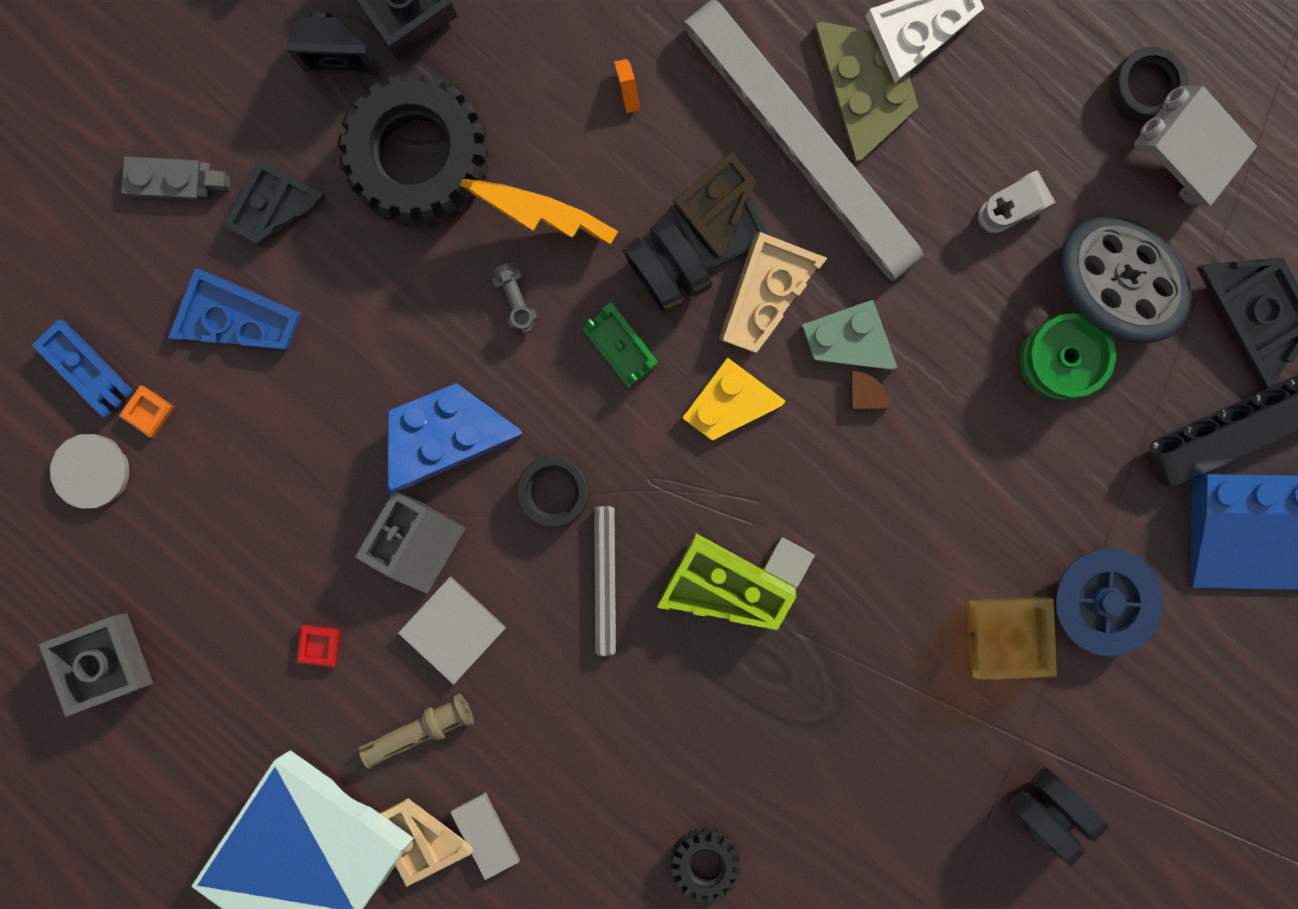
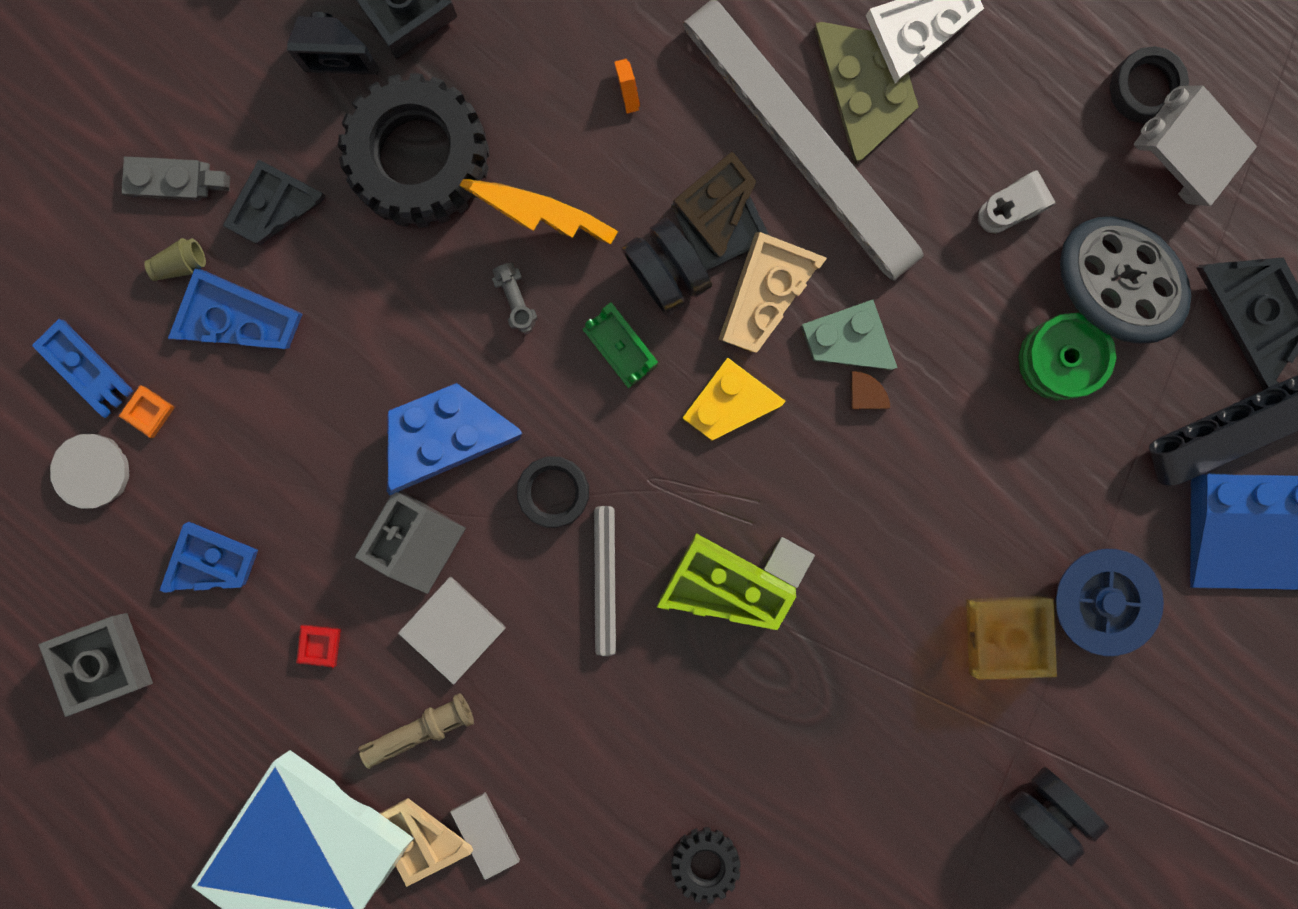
none -> olive cone [145,238,206,281]
none -> blue wing [159,522,258,593]

